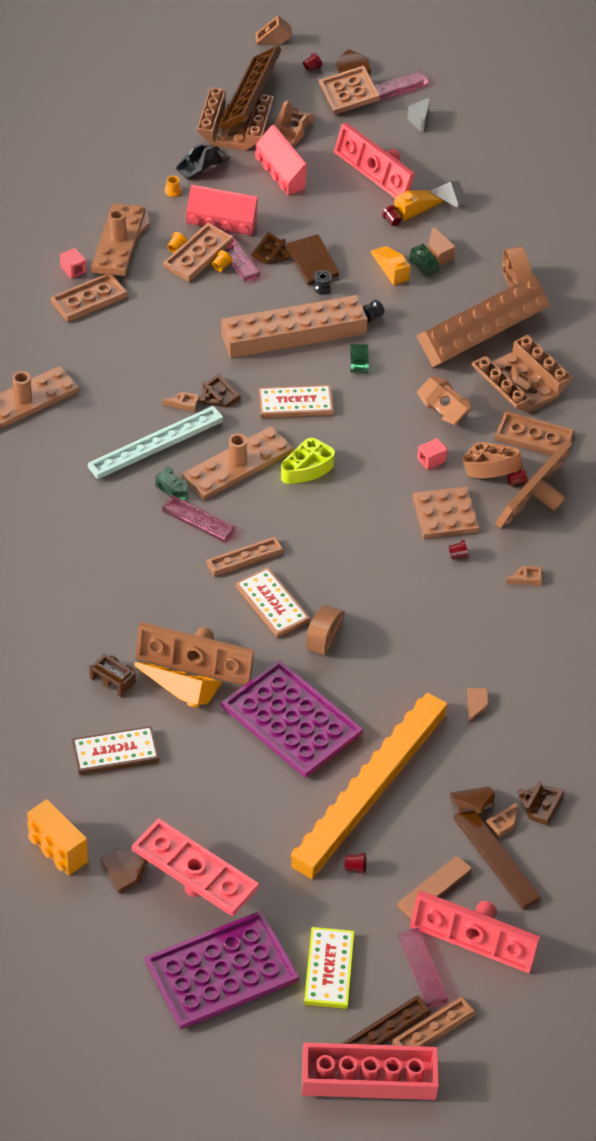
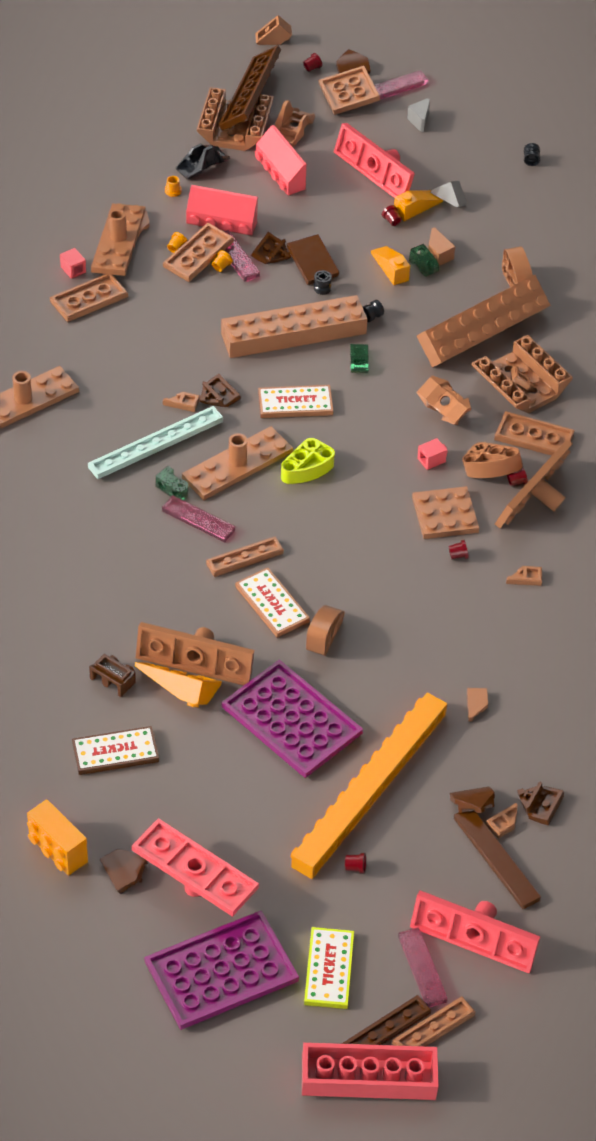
nougat tile [397,856,472,919] -> none
none -> black wheel [524,143,540,166]

